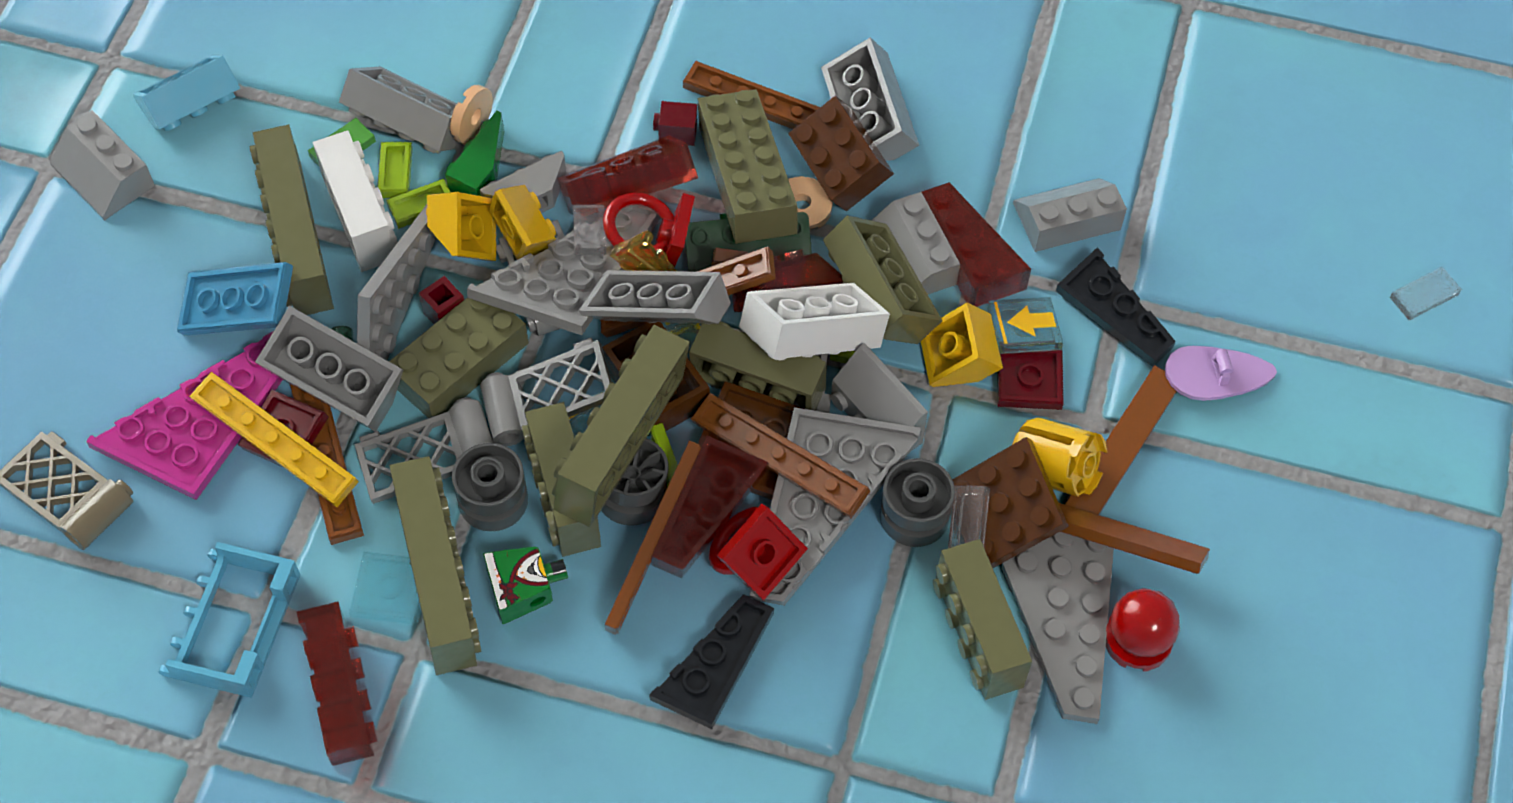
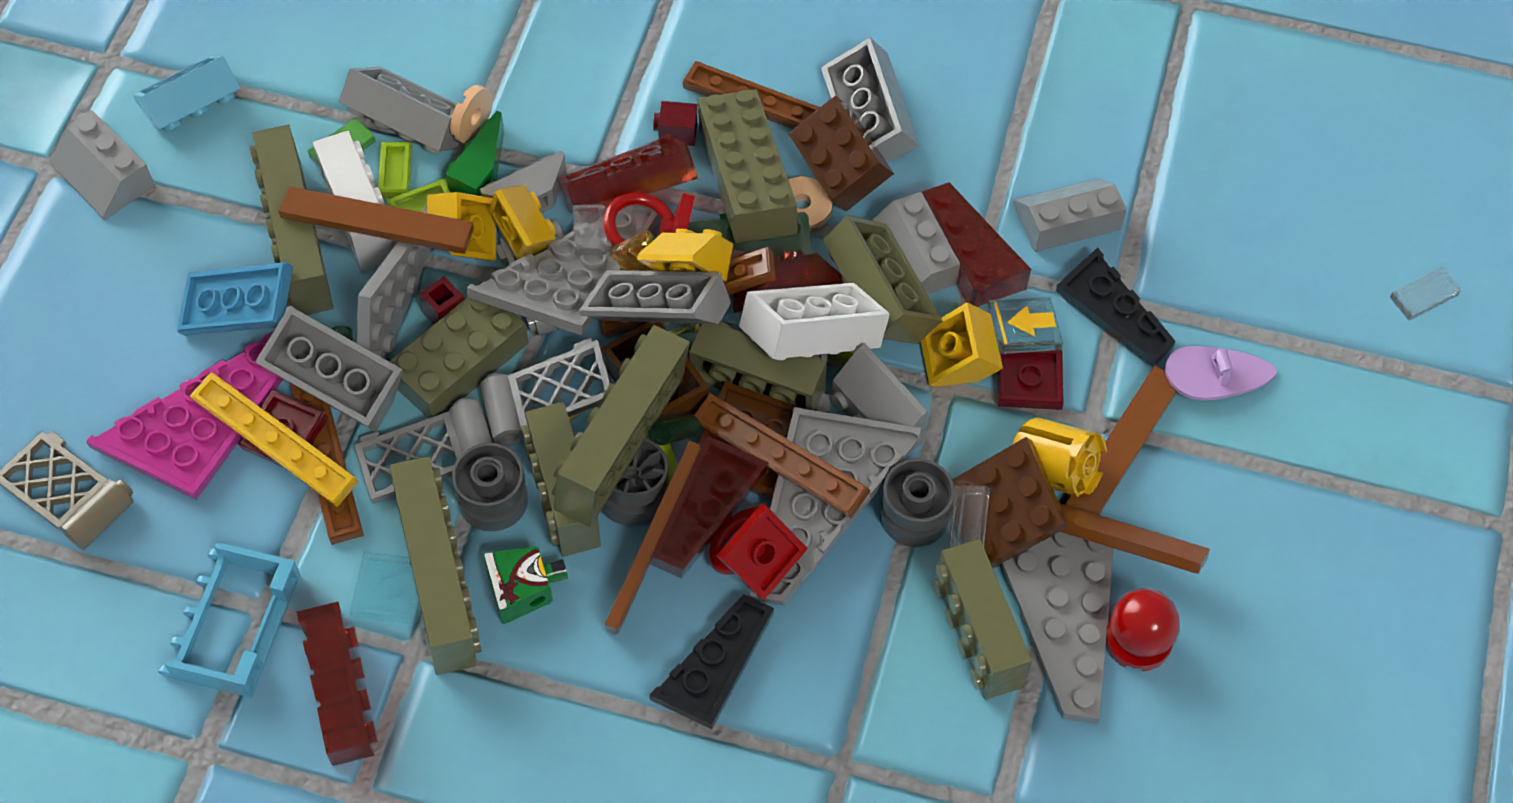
none -> dark orange tile [279,186,474,254]
none -> yellow slope [637,229,733,281]
none -> clear green cylinder [648,414,701,445]

